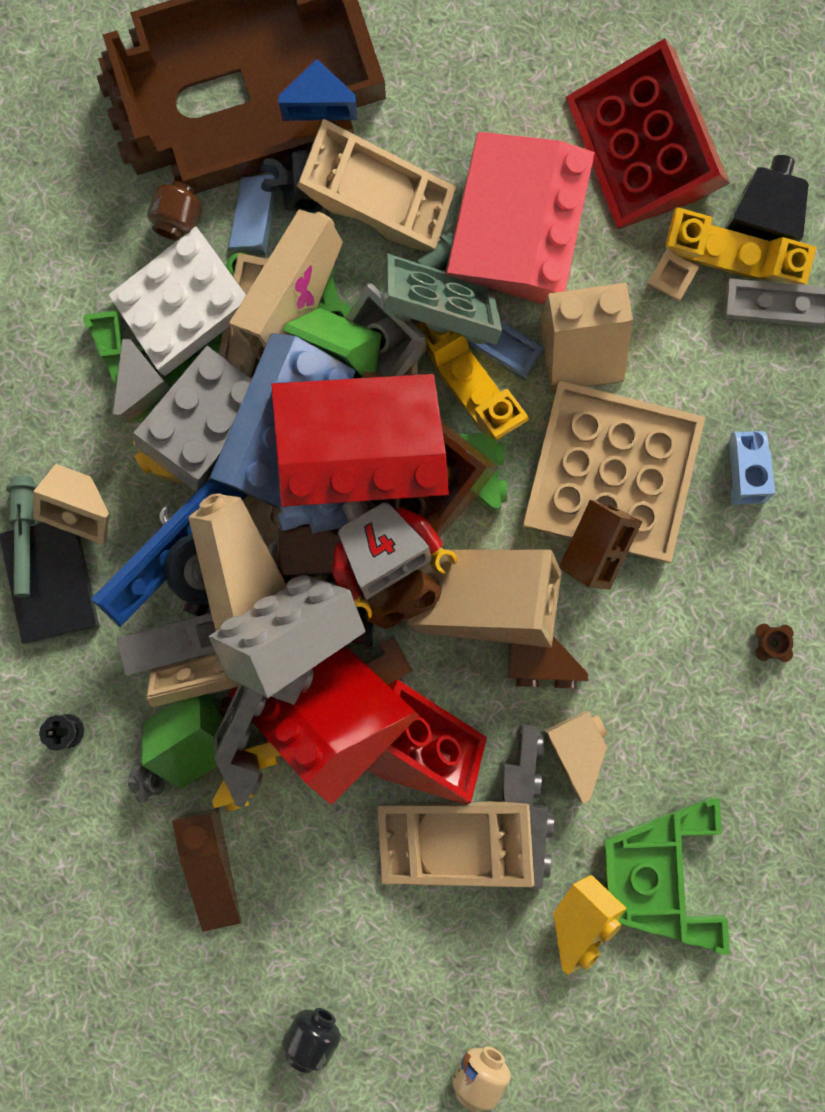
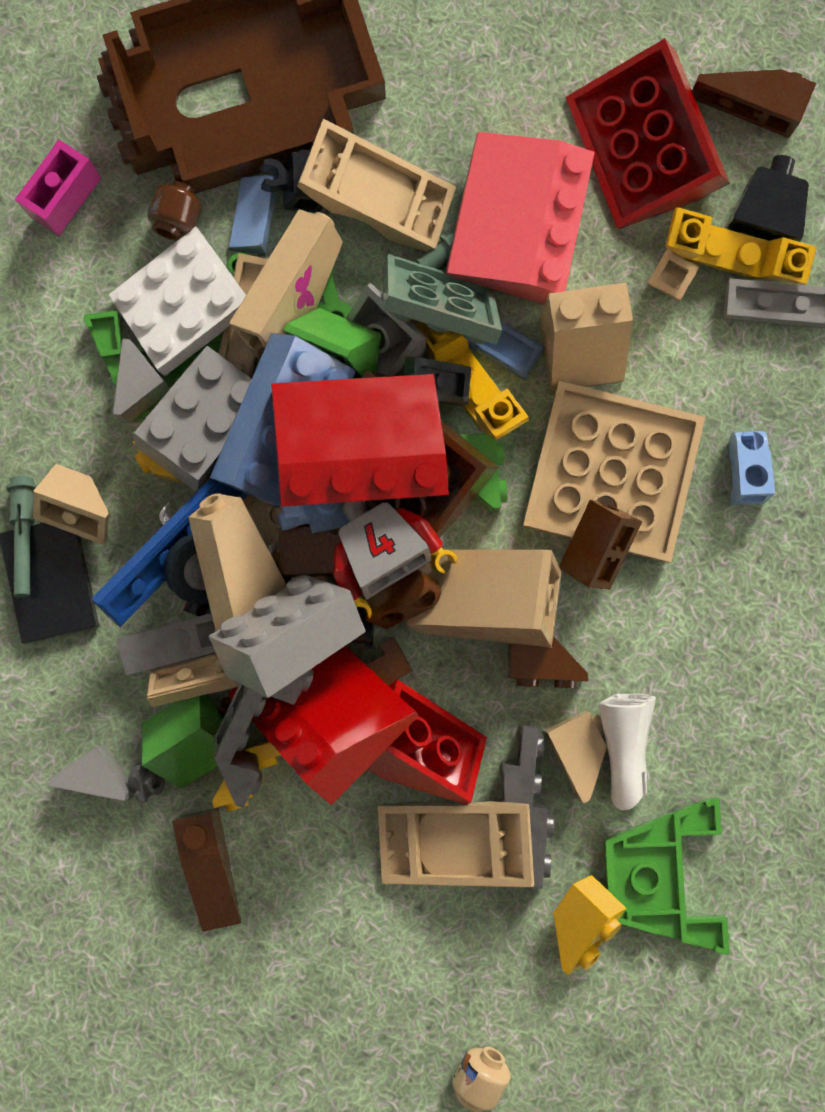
black bush [39,714,85,751] -> none
blue slope [278,59,357,121] -> none
black head [282,1008,341,1073] -> none
reddish brown plate [754,623,794,662] -> none
none -> dark pink brick [15,139,101,236]
none -> light grey slope [48,745,134,801]
none -> black tile [393,357,471,405]
none -> white piece [599,694,656,810]
none -> reddish brown slope [692,69,816,138]

